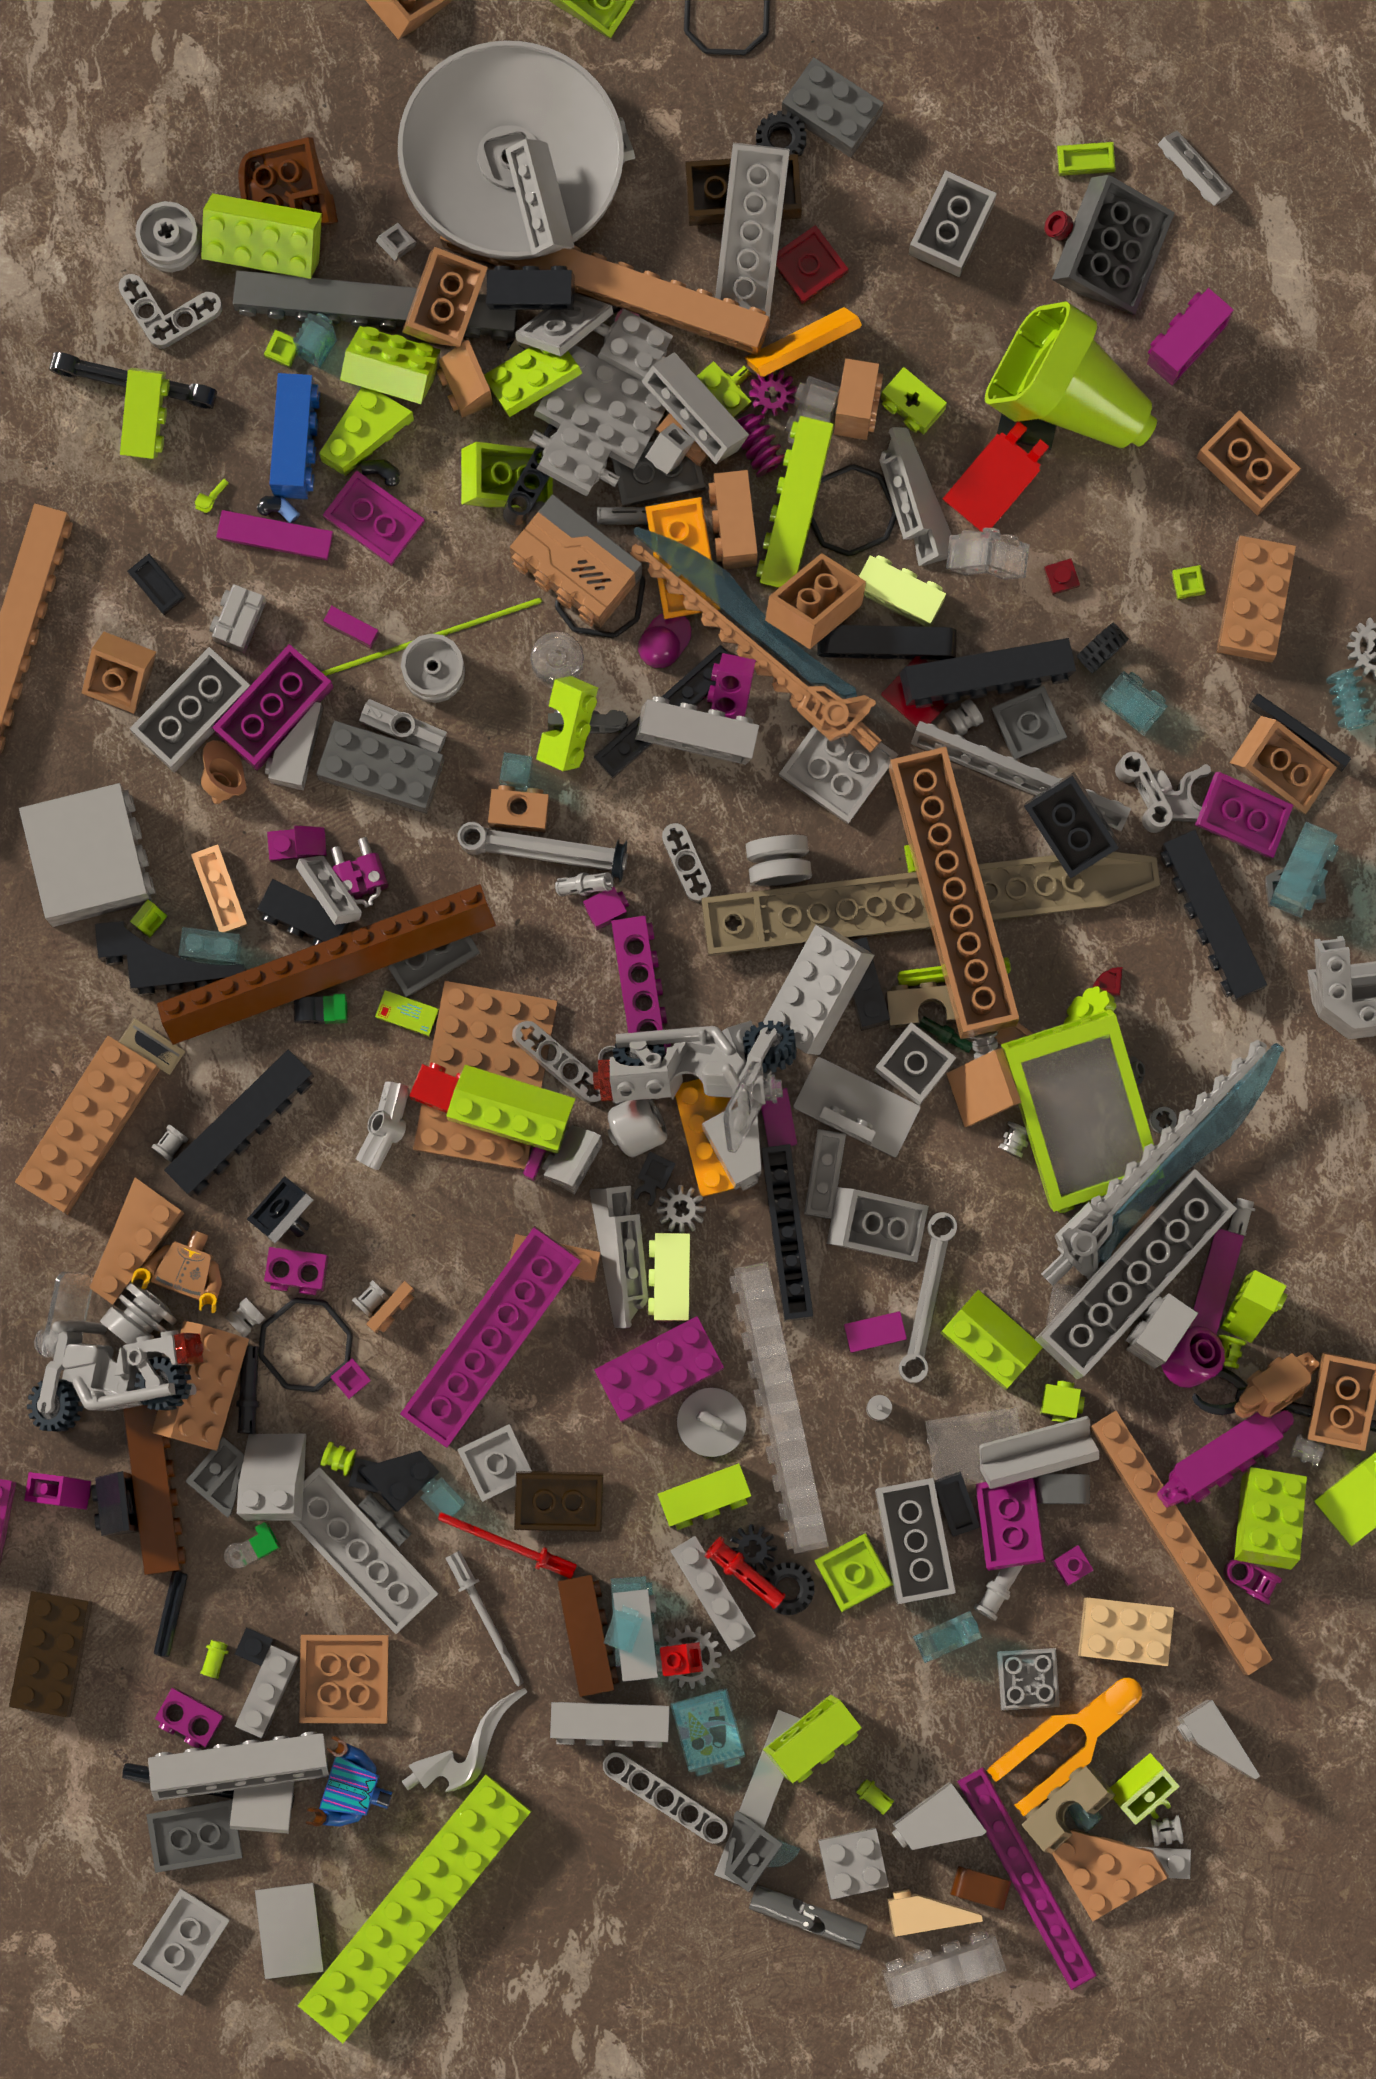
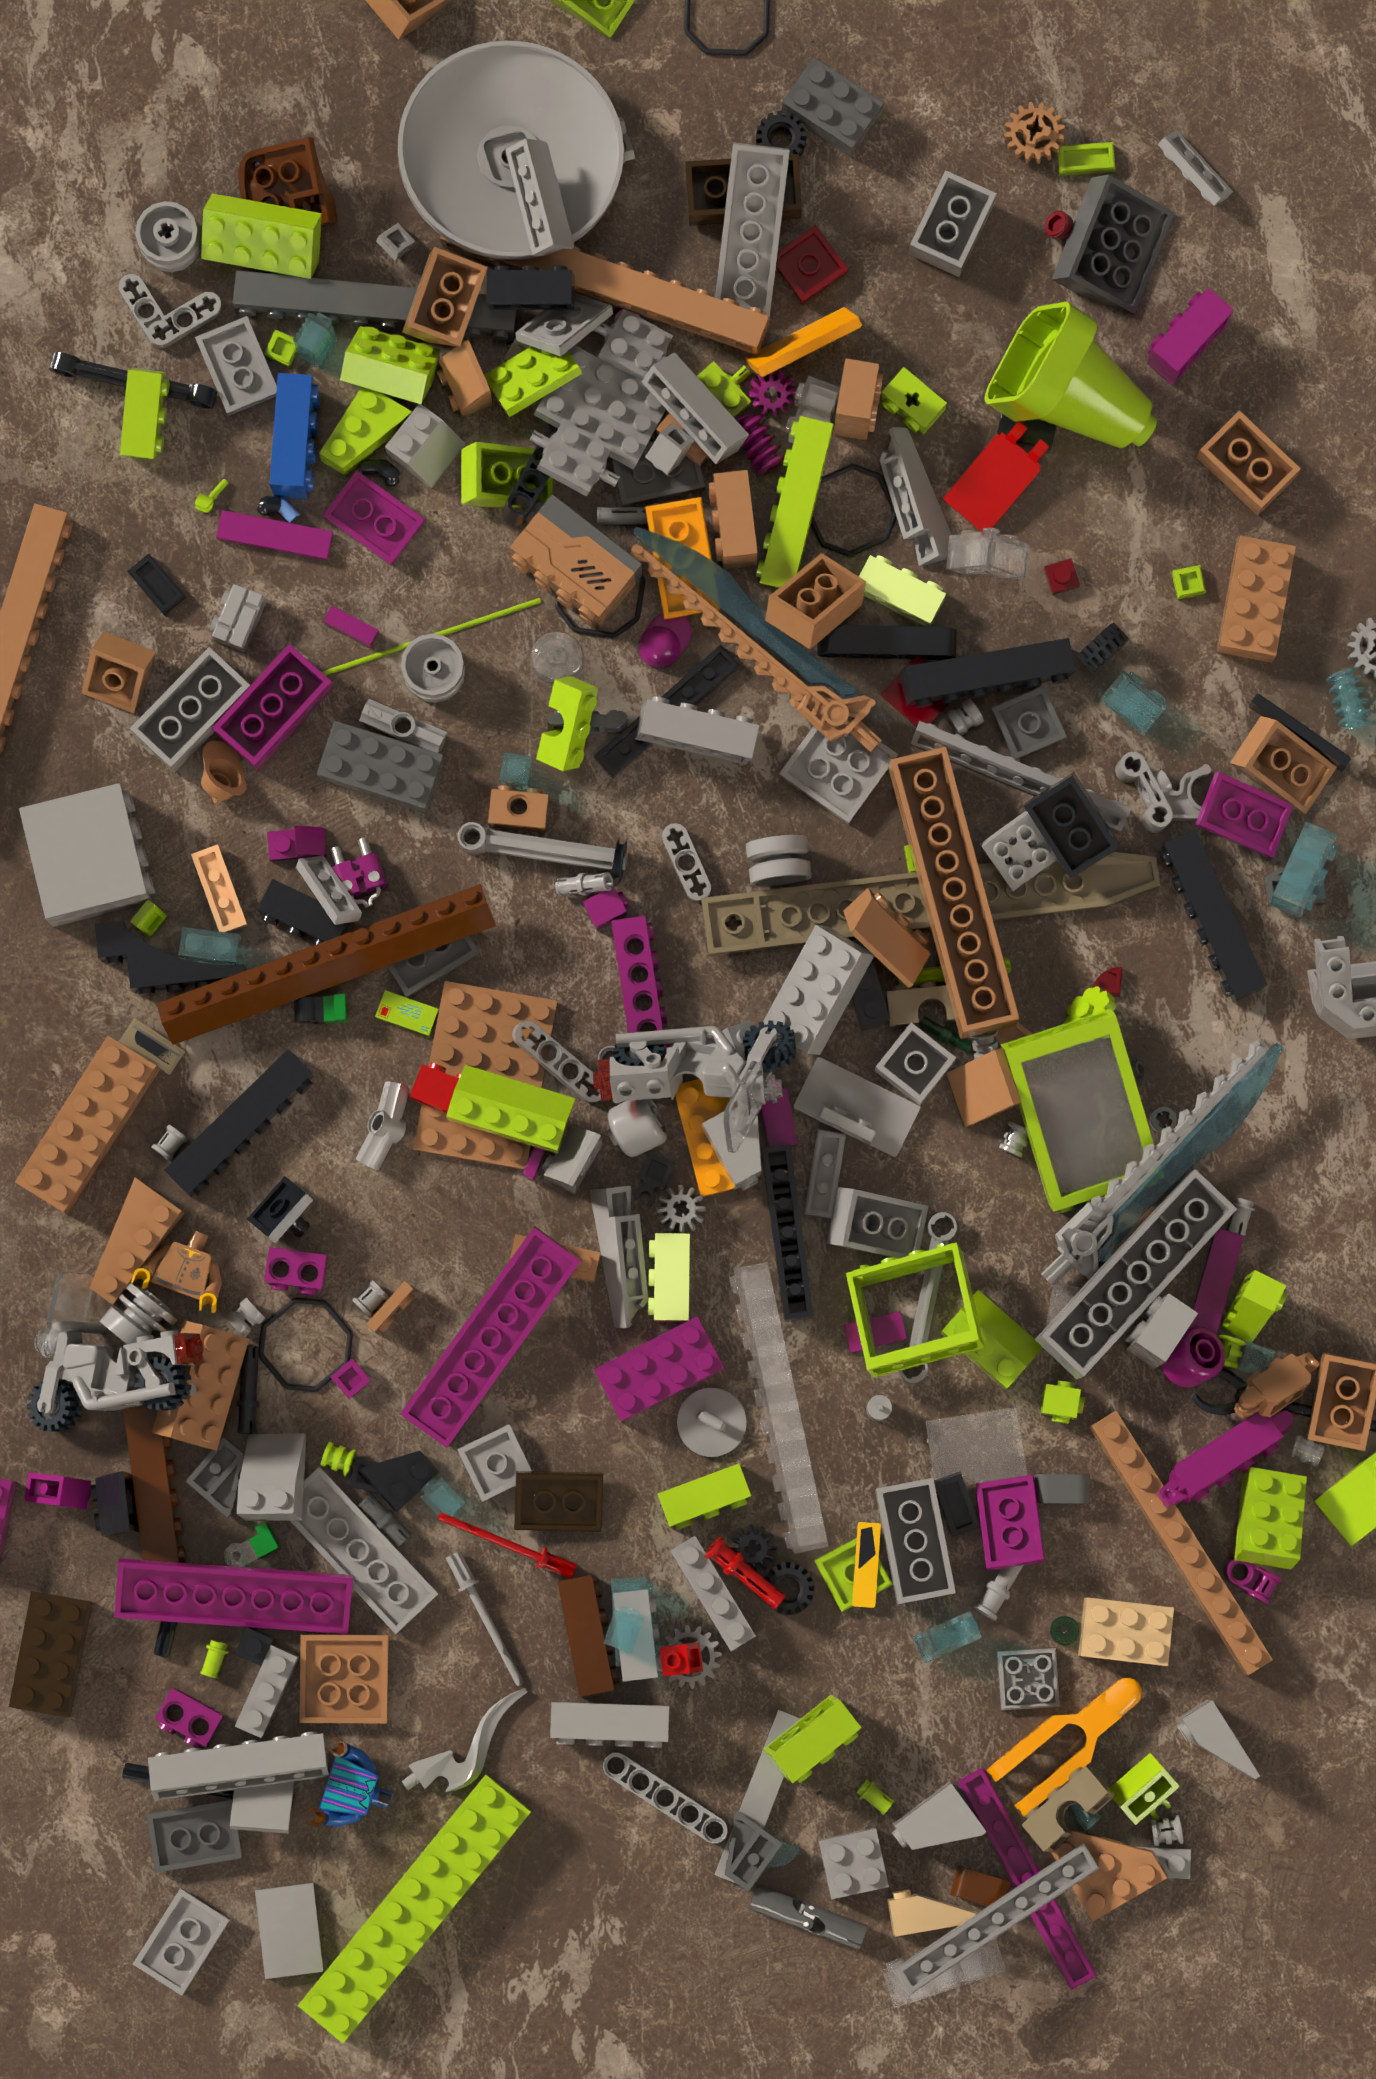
light grey slope [265,702,323,790] -> none
clear light blue panel [670,1688,746,1776] -> none
magenta brick [707,653,756,719] -> none
light grey panel [979,1416,1099,1489] -> none
magenta brick [1051,1545,1093,1586] -> none
none -> magenta plate [114,1558,353,1634]
none -> light grey plate [195,316,277,416]
none -> light grey slope [385,404,466,489]
none -> medium nougat slope [843,888,930,988]
none -> lime window [846,1243,985,1378]
none -> yellow sticker [852,1522,881,1608]
none -> light grey tile [892,1843,1100,1996]
none -> light grey plate [980,811,1057,891]
none -> medium nougat gear [1004,102,1065,164]
none -> clear green tile [1050,1616,1079,1645]
none -> clear light blue tile [1237,1342,1275,1375]

